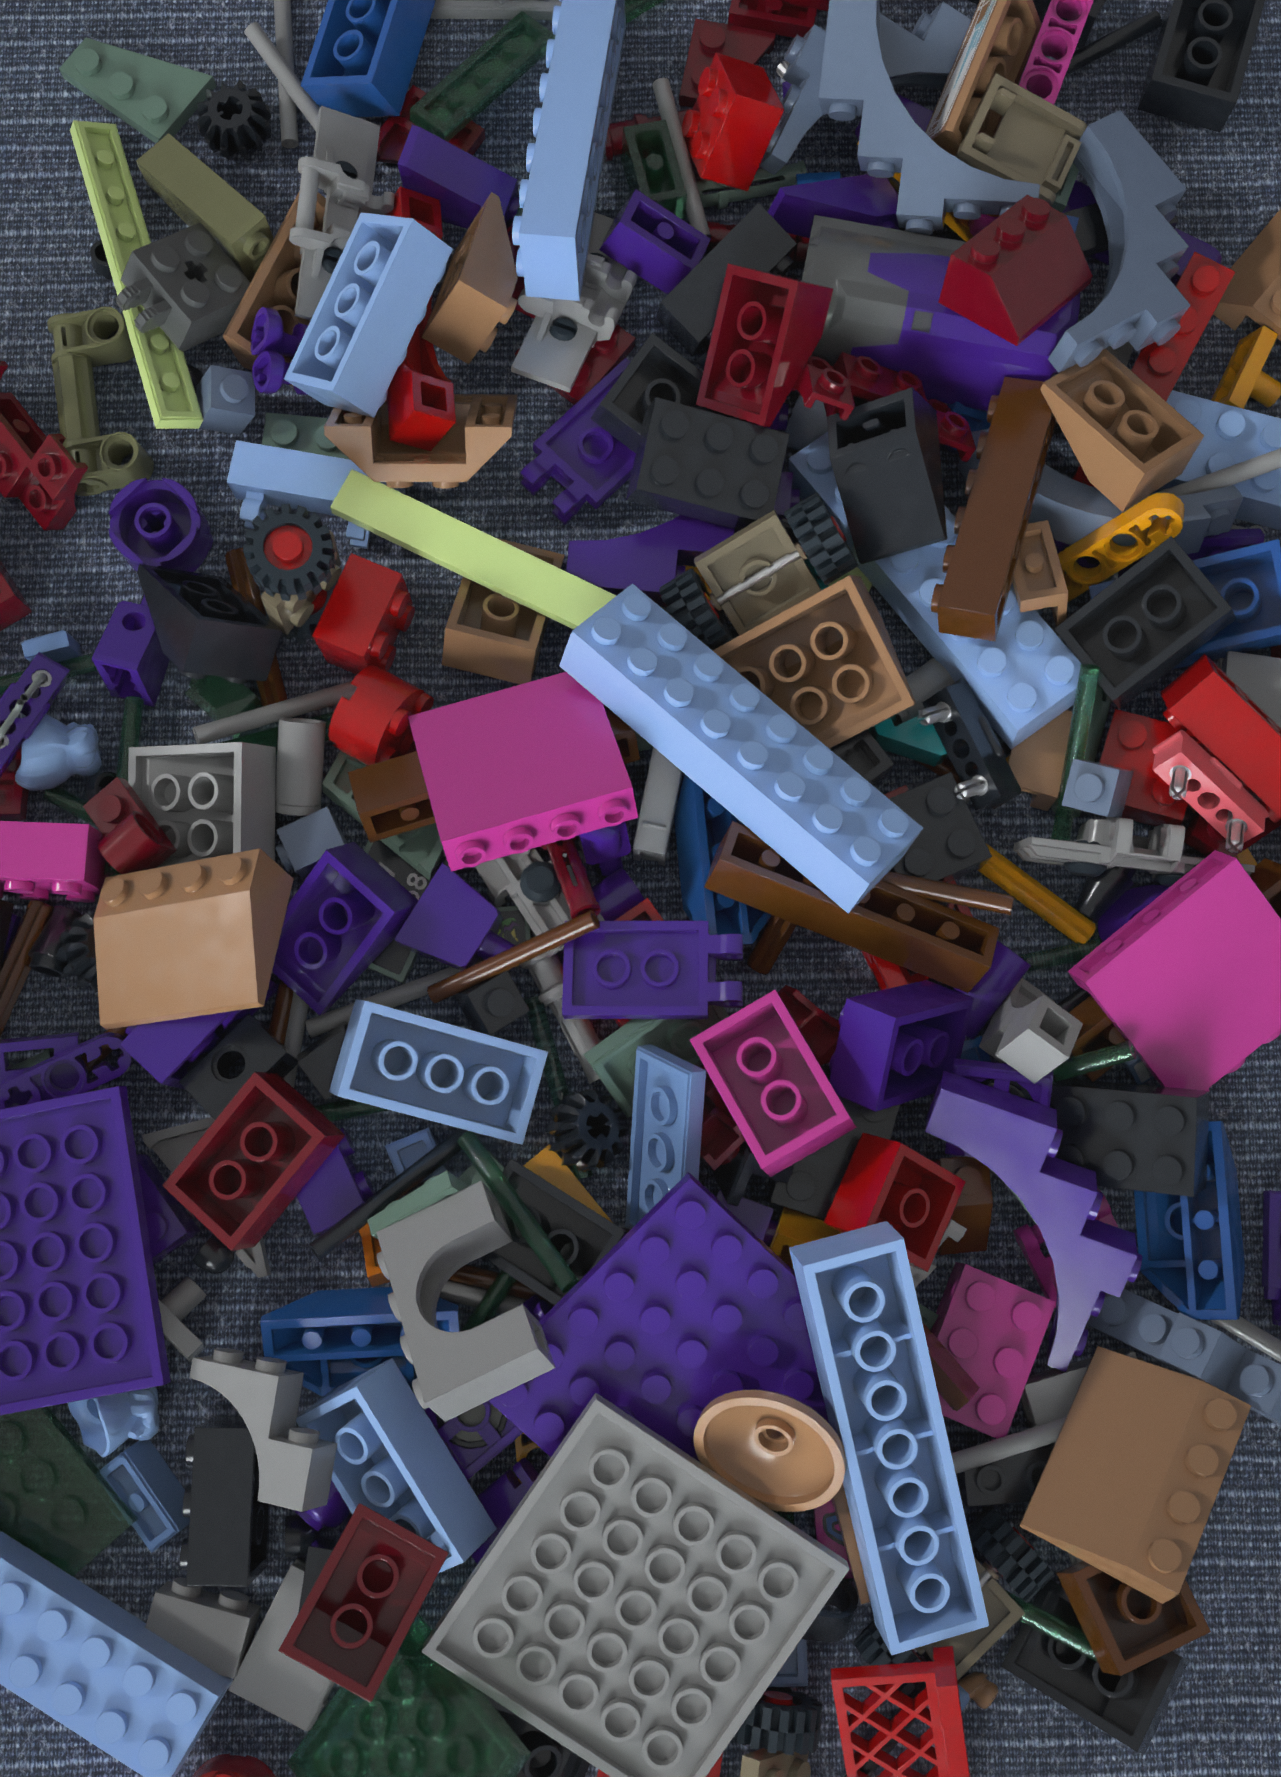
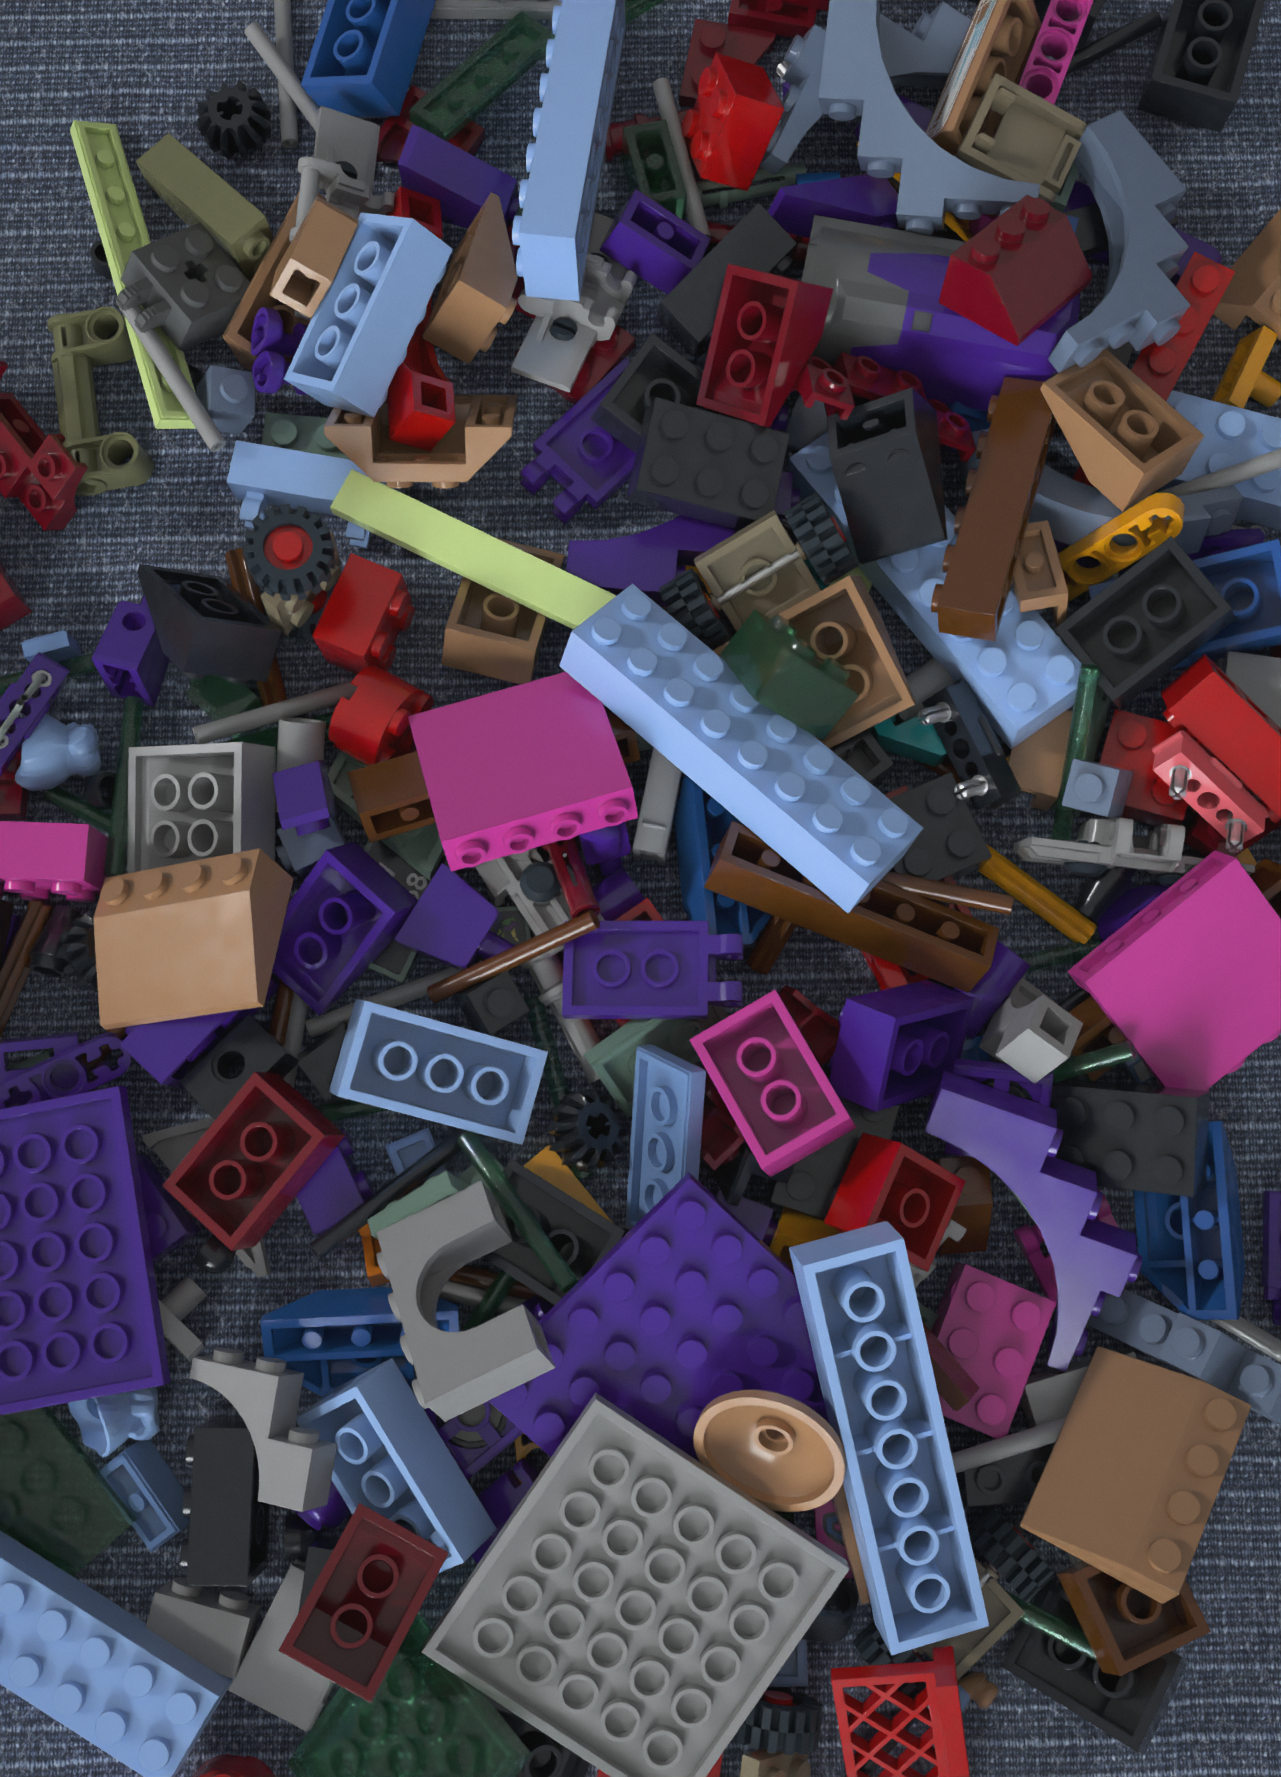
sand green wing [59,37,217,143] -> none
dark red plate [83,777,177,874] -> none
dark purple brick [108,478,213,572] -> none
none -> light grey piece [116,301,226,452]
none -> medium nougat slope [270,196,359,318]
none -> dark purple slope [272,760,339,836]
none -> clear green brick [720,609,859,740]

